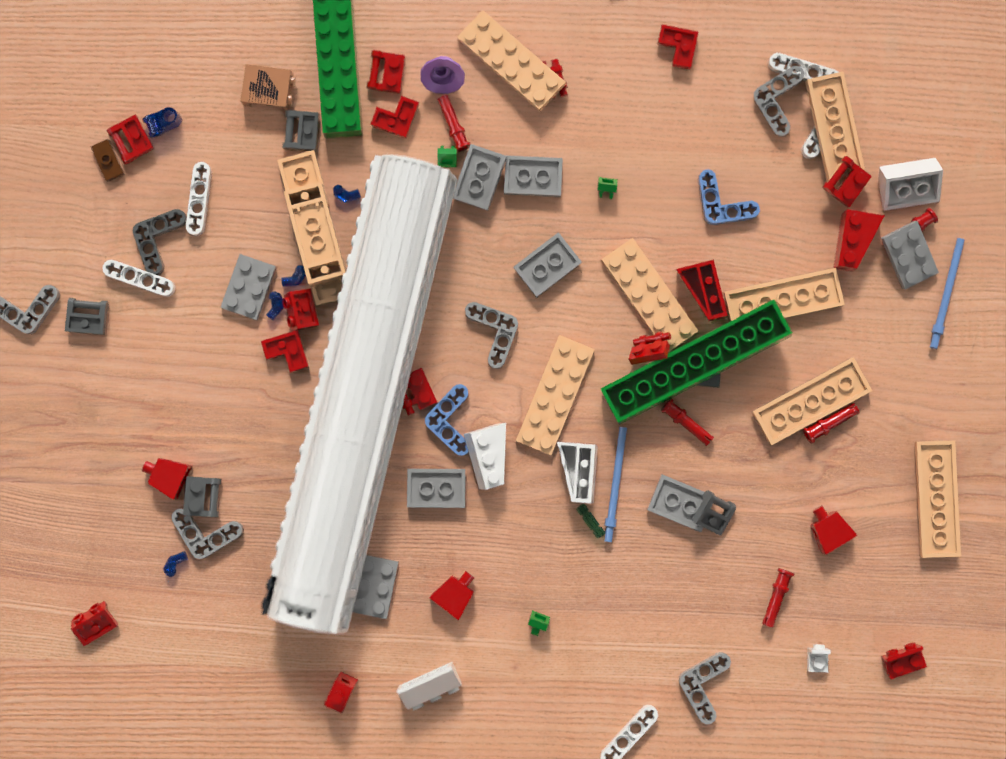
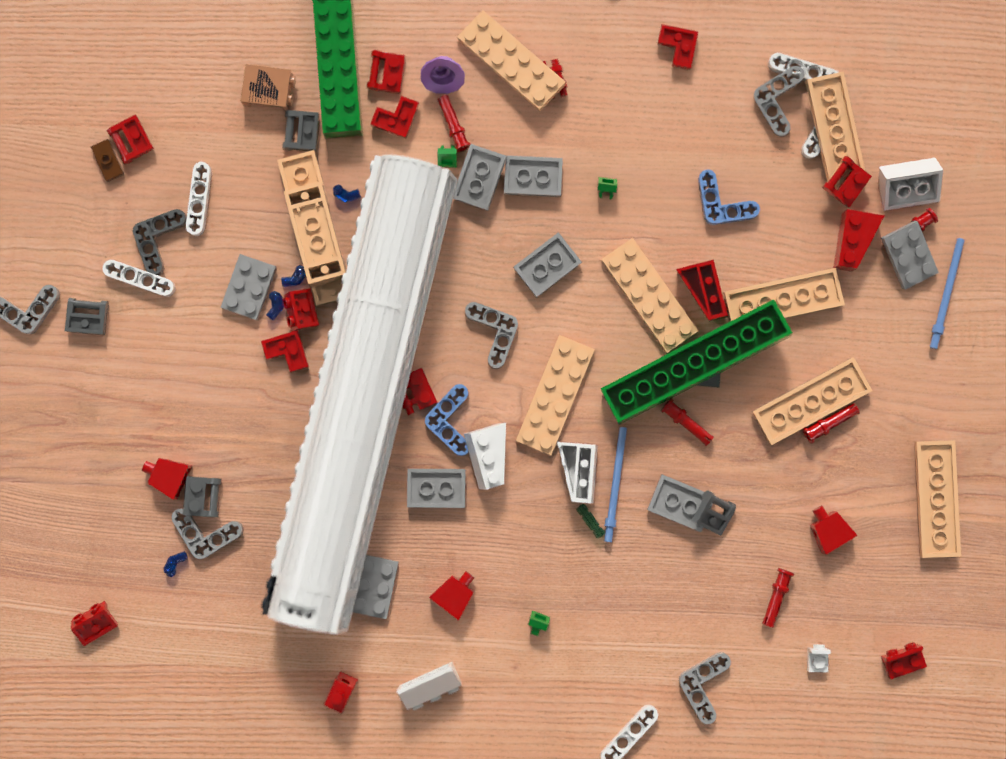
clear blue piece [142,107,182,138] -> none
red plate [628,332,671,365] -> none

